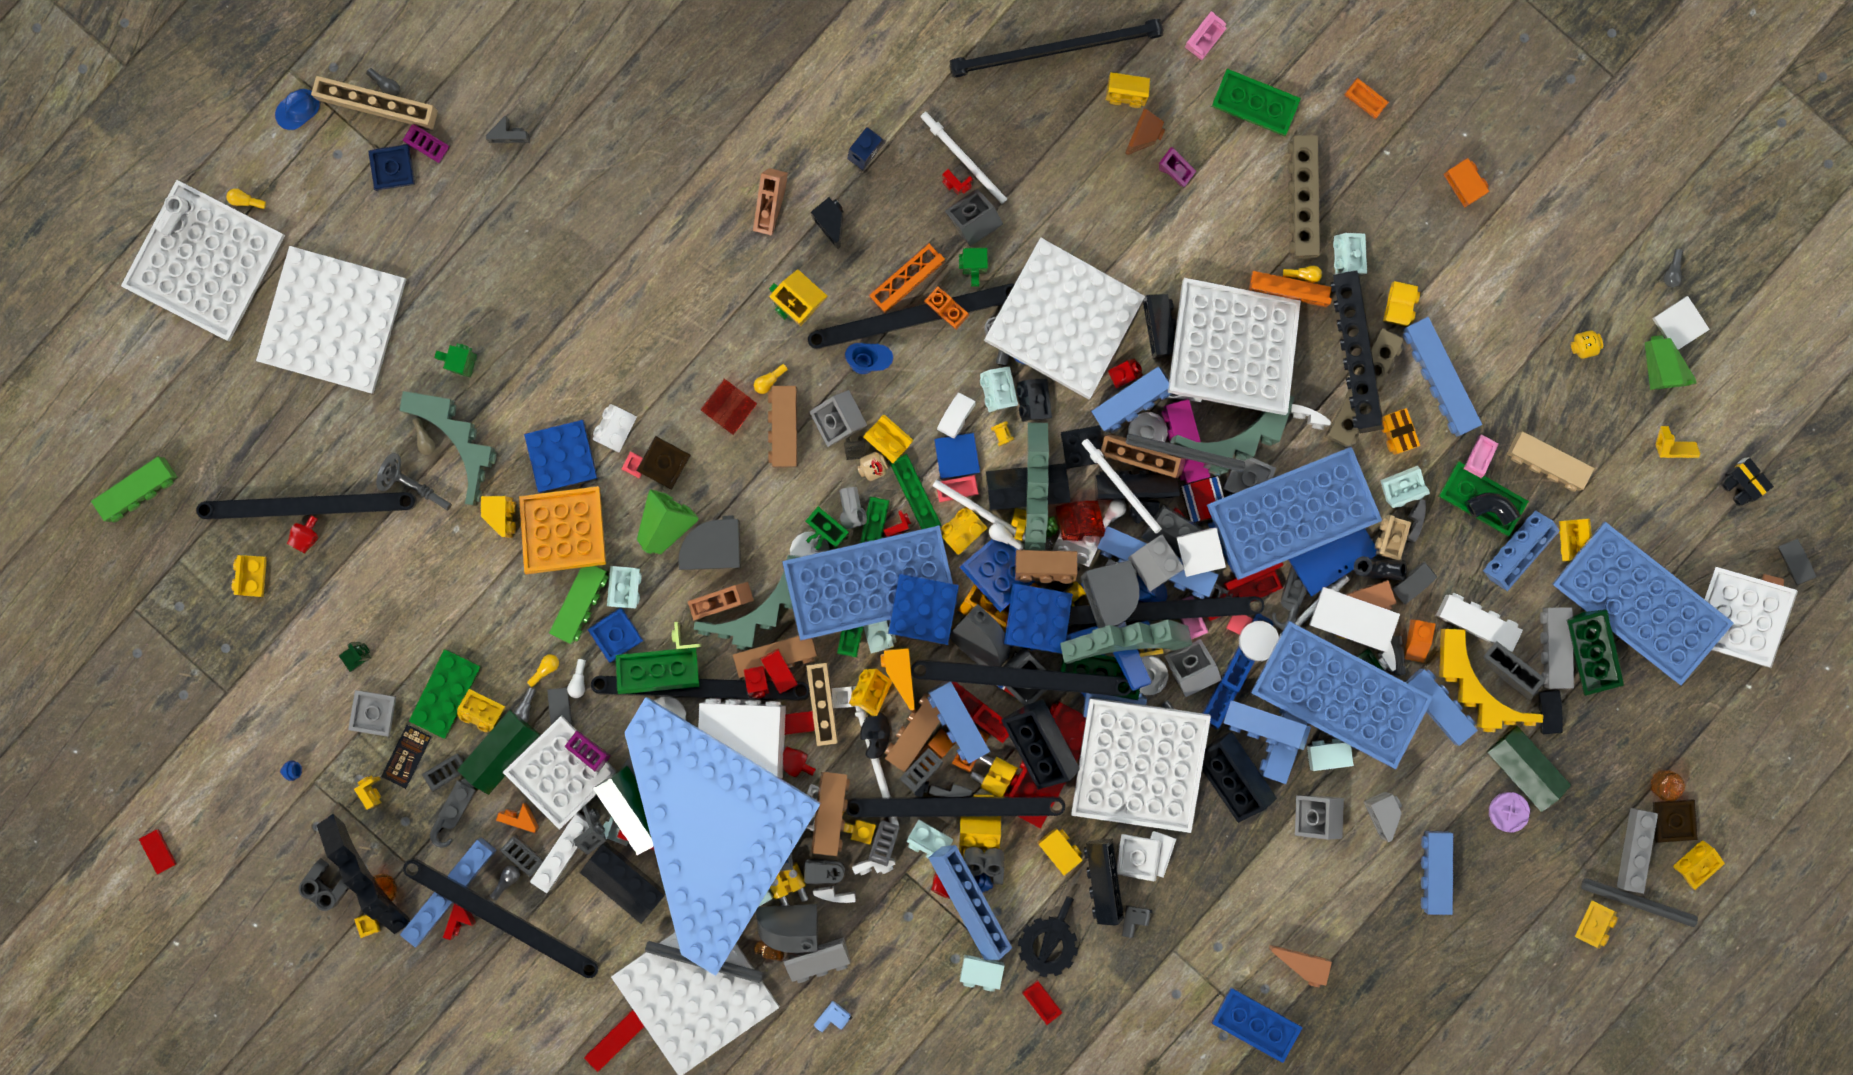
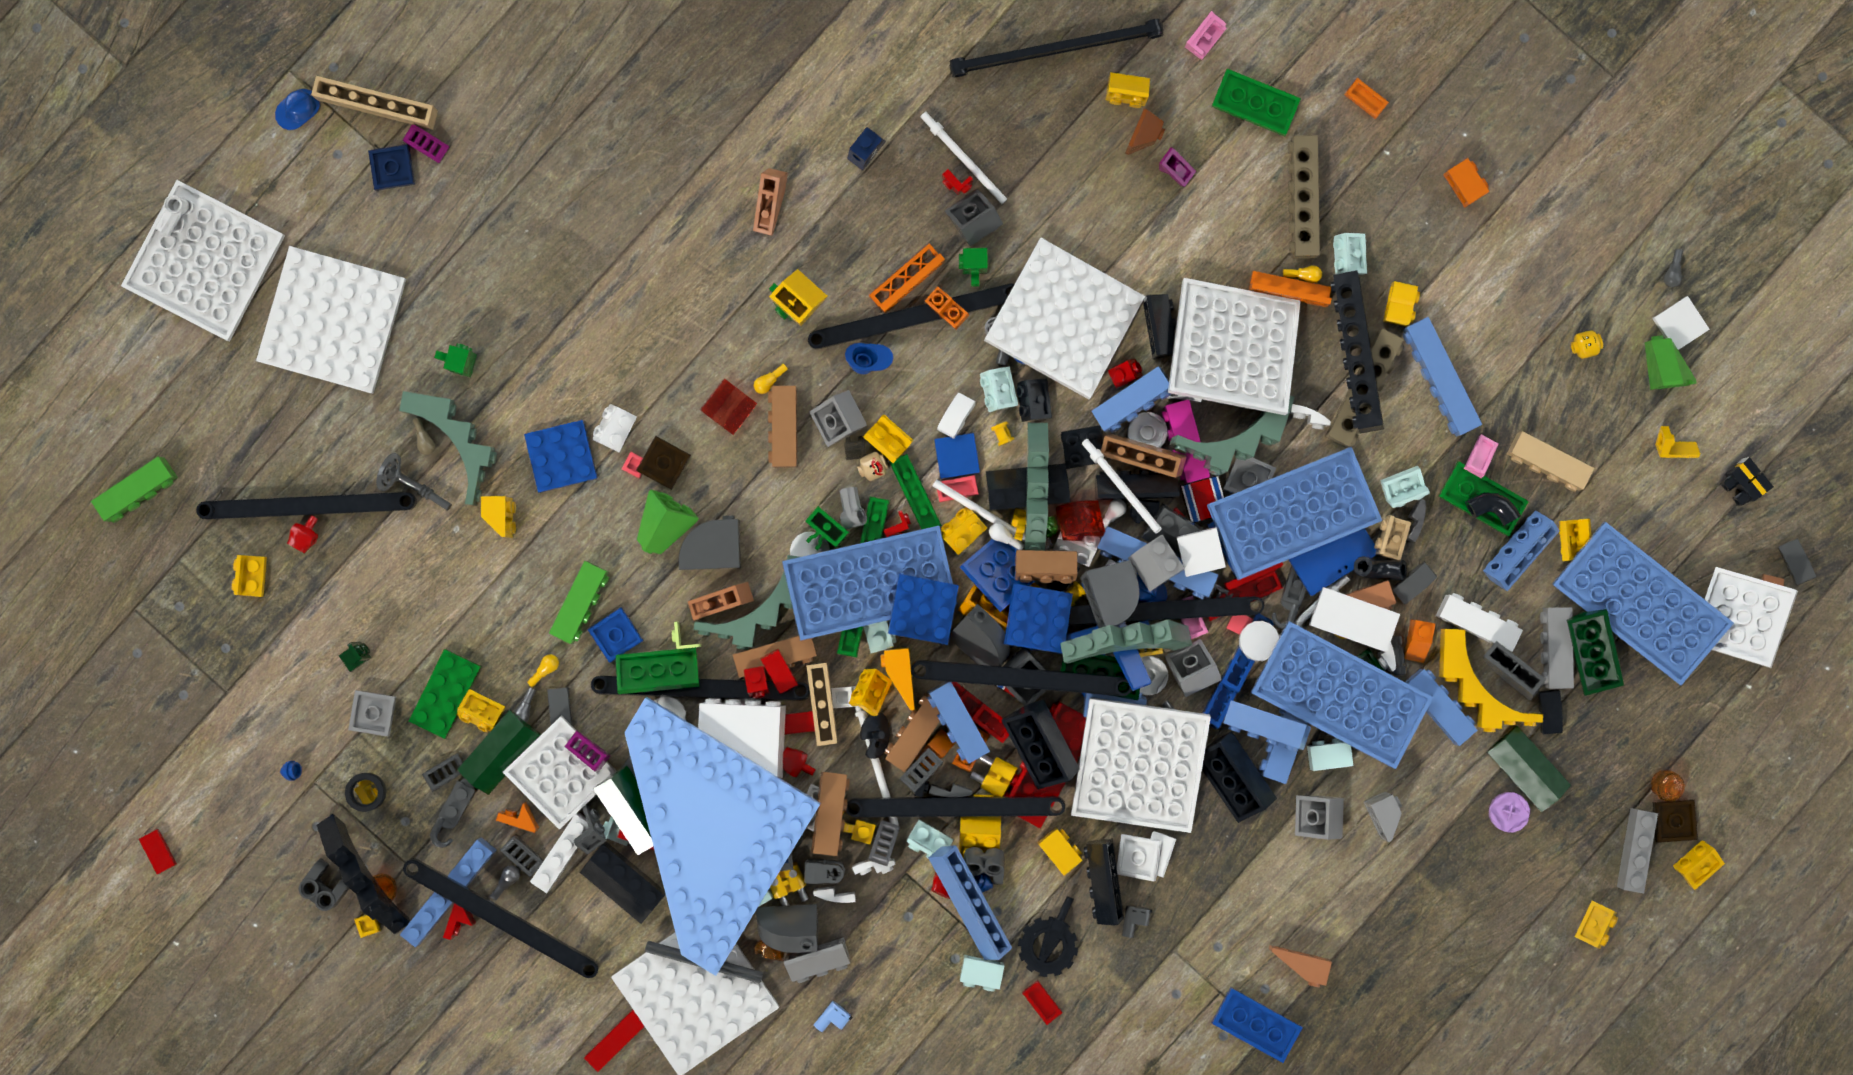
yellow piece [226,188,266,209] -> none
dark grey piece [366,68,400,96] -> none
black sticker [381,725,432,789] -> none
dark grey slope [486,116,530,143] -> none
light orange plate [519,486,606,574] -> none
white piece [567,659,586,698] -> none
light aqua bracket [607,566,641,608] -> none
black slope [810,197,844,249] -> none
dark grey axle [1126,434,1245,472] -> none
brick [1382,408,1420,455] -> none
medium blue brick [1421,831,1453,915] -> none
dark grey axle [1581,878,1698,927] -> none
none -> black tyre [345,773,387,812]

